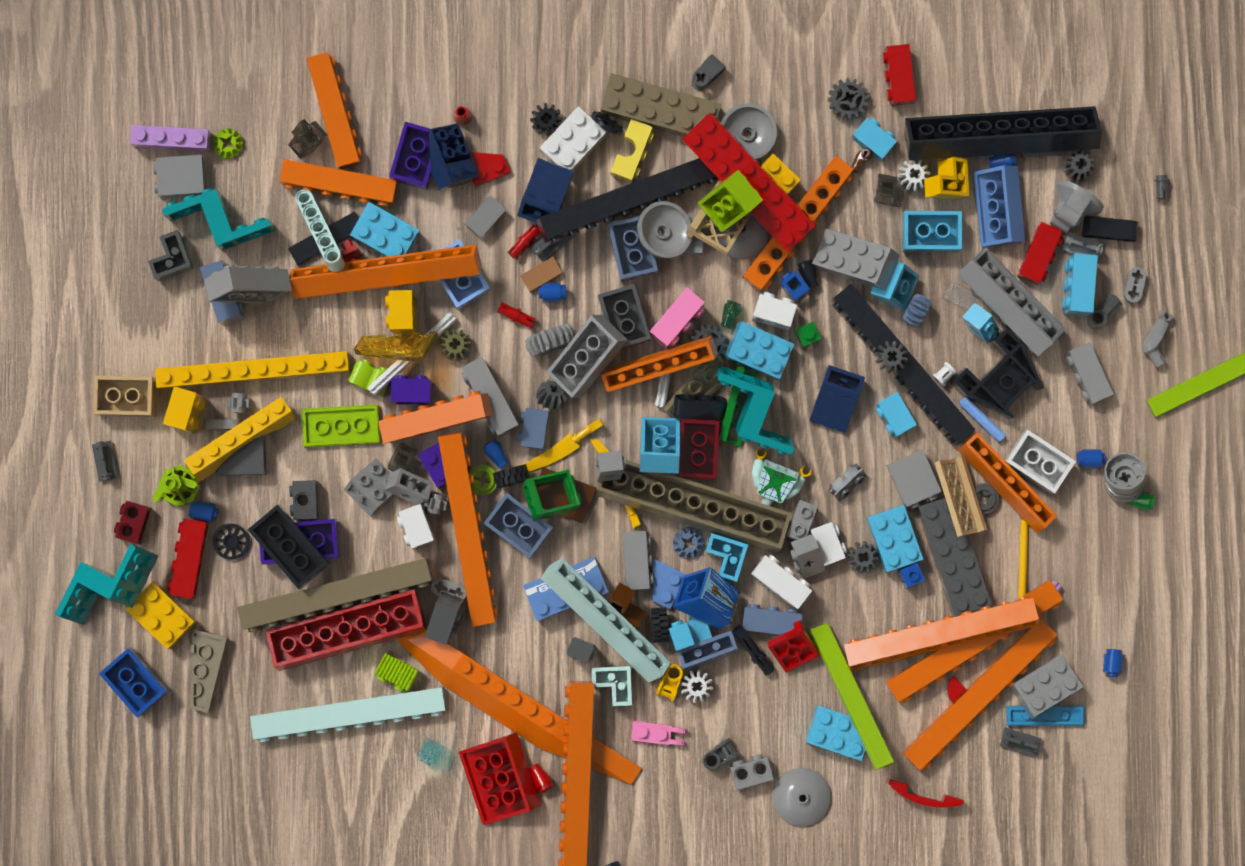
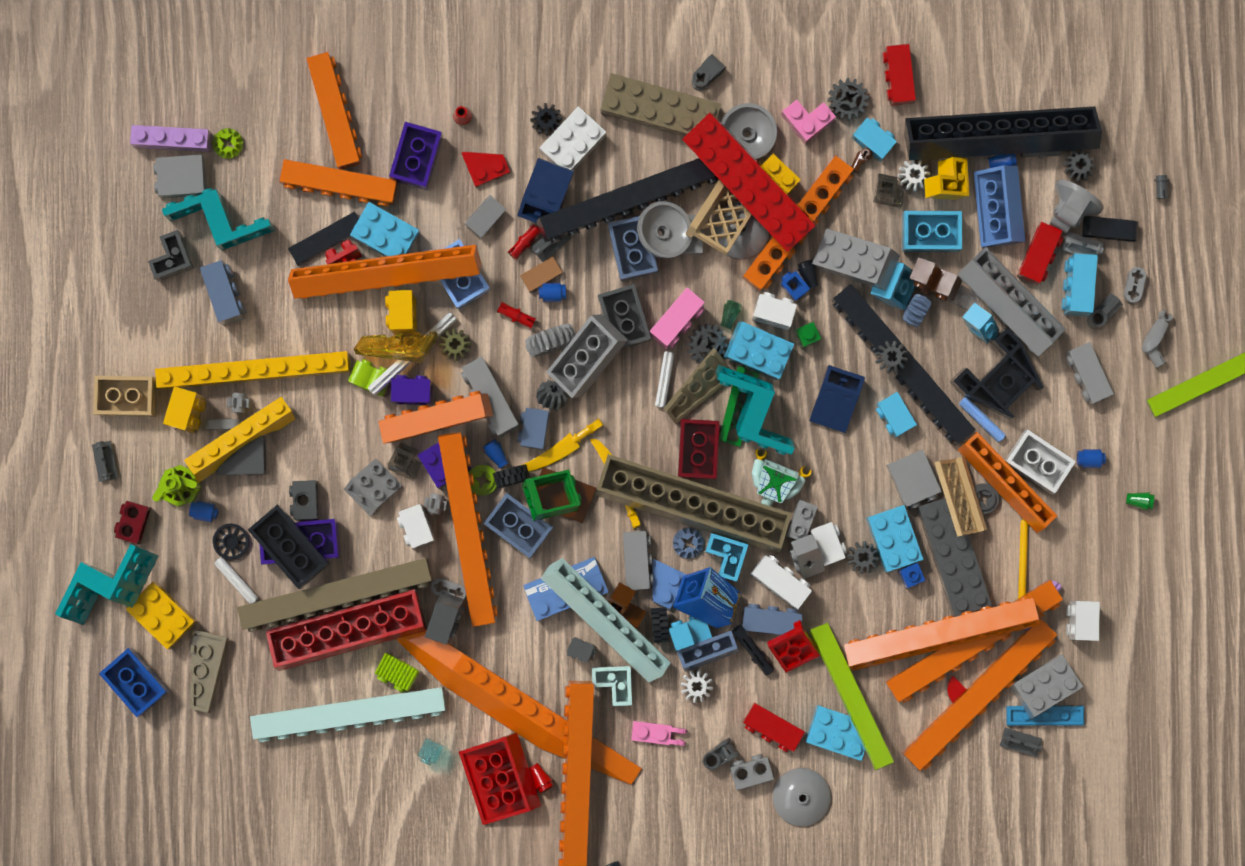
red brick [168,518,209,599] -> none
light grey brick [204,265,292,303] -> none
clear smoke brick [288,119,327,159] -> none
light aqua beam [295,190,345,272] -> none
lime tile [301,404,381,447] -> none
light grey brick [385,468,433,505] -> none
dark blue slope [429,123,479,190] -> none
black wheel [591,111,623,135] -> none
light grey brick [594,451,626,482] -> none
orange brick [601,336,718,392] -> none
light yellow arch [610,119,655,183] -> none
medium azure brick [640,417,680,474] -> none
yellow piece [655,663,683,702] -> none
black beam [671,394,727,420] -> none
lime brick [698,170,763,232] -> none
dark grey hinge [828,464,867,501] -> none
red slope [886,778,964,808] -> none
white bush [932,362,958,387] -> none
blue brick [1103,649,1124,677] -> none
light grey wheel [1104,452,1146,502] -> none
none -> white axle [214,557,258,604]
none -> red brick [743,702,805,753]
none -> bright pink brick [781,100,836,144]
none -> brick [909,258,962,302]
none -> white brick [1066,601,1100,641]

